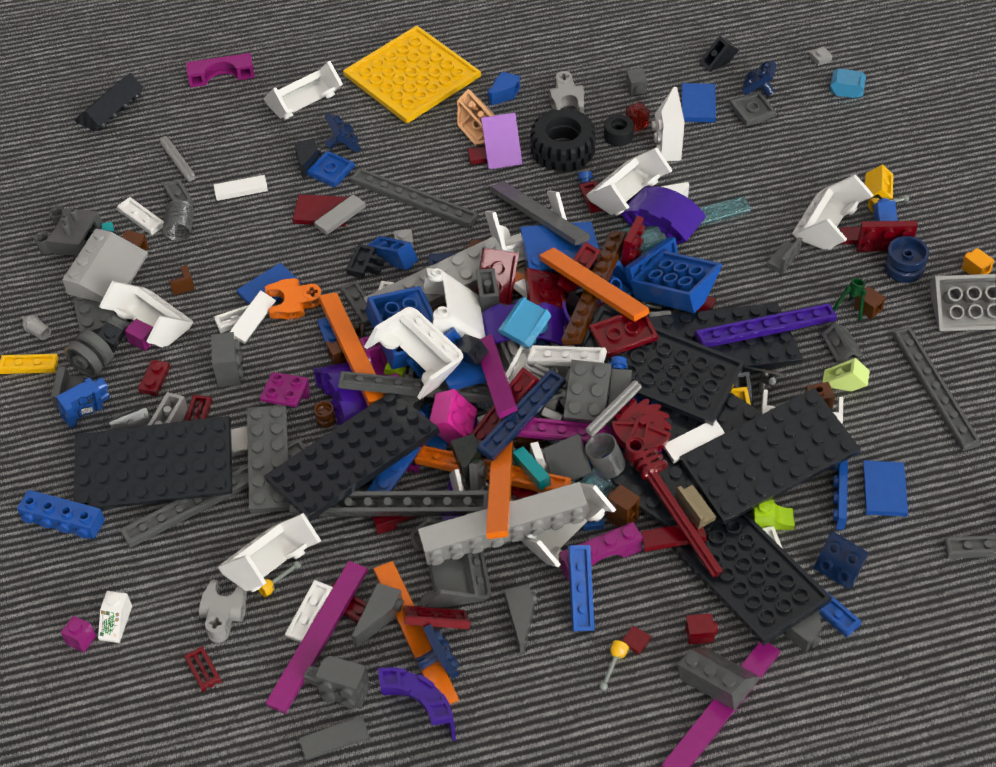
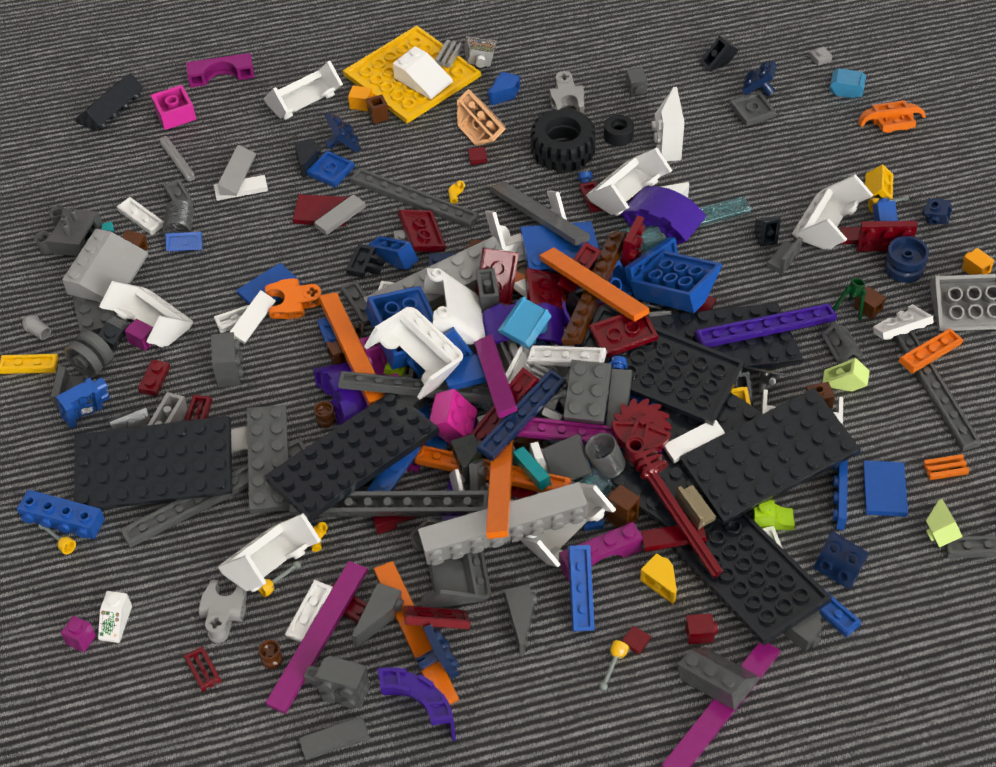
reddish brown panel [169,265,195,295] -> none
magenta bracket [260,372,310,407] -> none
black brick [455,334,489,366] -> none
medium lavender tile [481,113,522,169] -> none
light grey axle [586,380,642,436] -> none
clear red brick [626,101,650,132] -> none
blue tile [682,83,716,122] -> none
none -> yellow hinge [38,524,76,555]
none -> dark pink brick [151,85,196,130]
none -> blue plate [165,232,203,252]
none -> light grey slope [218,145,256,196]
none -> reddish brown wheel [258,640,283,669]
none -> yellow arm [311,522,328,552]
none -> light orange brick [348,86,374,111]
none -> reddish brown brick [366,94,389,124]
none -> white slope [393,46,453,99]
none -> dark red tile [398,210,446,252]
none -> light grey tile [435,40,462,68]
none -> yellow arm [448,180,465,204]
none -> light grey torso [464,36,497,68]
none -> yellow slope [640,553,677,604]
none -> black slope [754,216,781,247]
none -> orange plate [858,100,926,133]
none -> white wing [873,304,933,340]
none -> orange tile [898,328,963,374]
none -> dark blue brick [923,198,952,225]
none -> orange tile [923,454,970,480]
none -> yellowish green slope [926,499,963,547]

